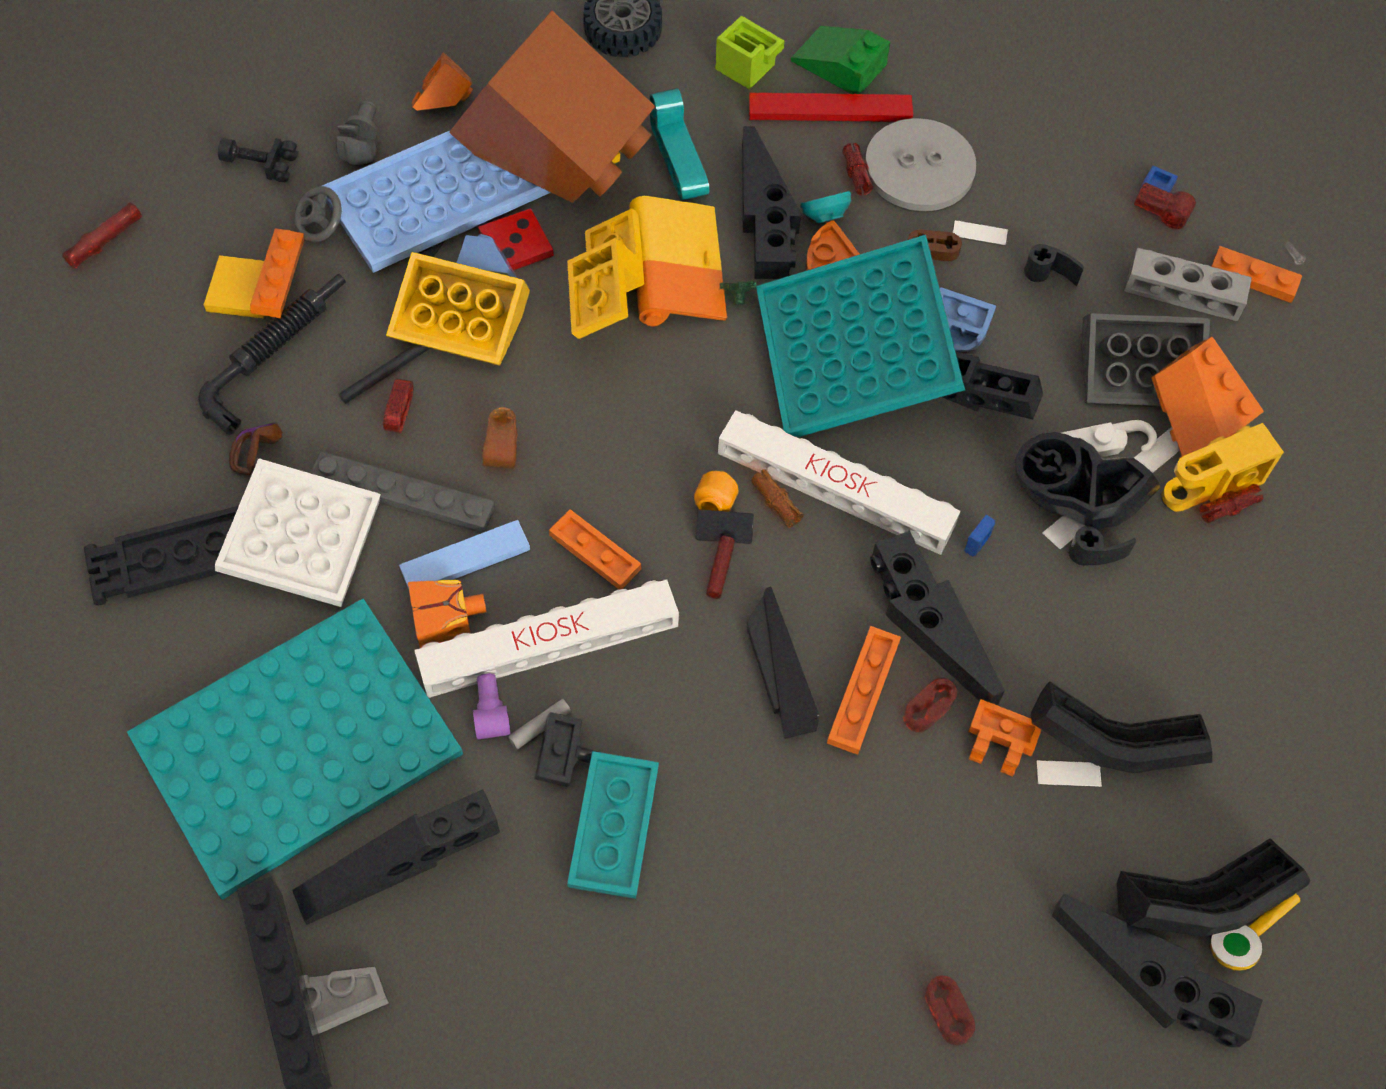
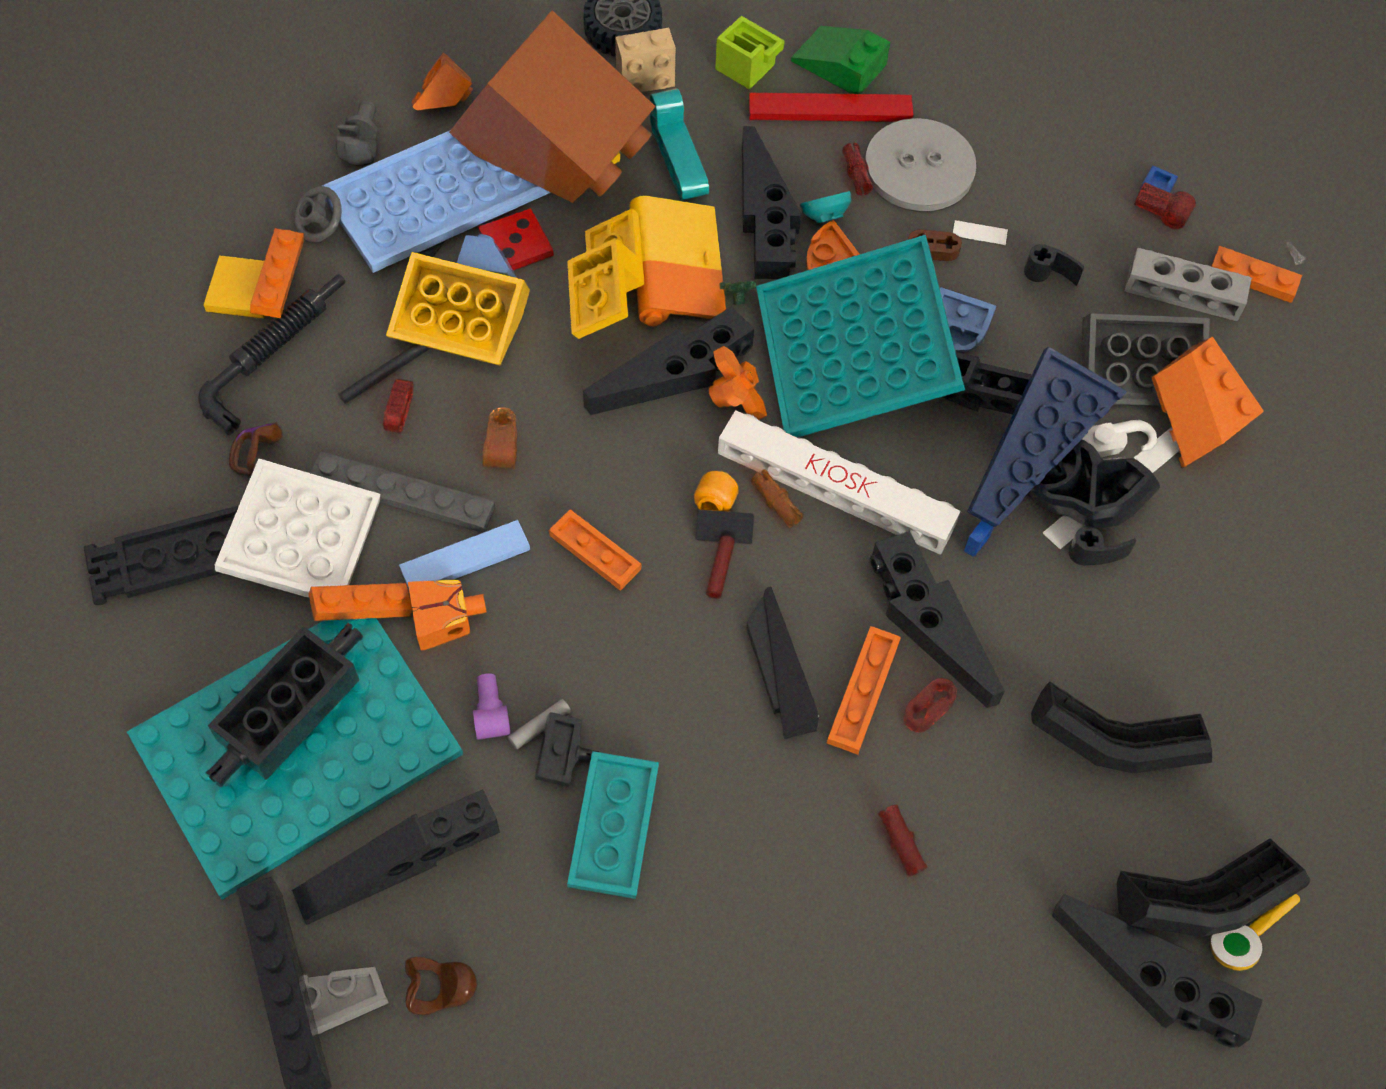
clear red pin [62,202,142,269] -> none
black bar [218,138,299,182] -> none
white brick [415,580,679,698] -> none
clear red beam [925,975,975,1045] -> none
orange plate [968,699,1041,777] -> none
white sticker [1037,760,1102,787] -> none
yellow brick [1161,423,1284,512] -> none
clear red pin [1200,484,1263,523] -> none
none -> black brick [205,623,363,788]
none -> orange plate [308,583,412,621]
none -> reddish brown piece [405,957,477,1015]
none -> black brick [583,306,754,415]
none -> tan brick [615,28,676,92]
none -> orange plant [709,346,767,420]
none -> clear red pin [878,804,928,877]
none -> dark blue wing [967,347,1127,527]

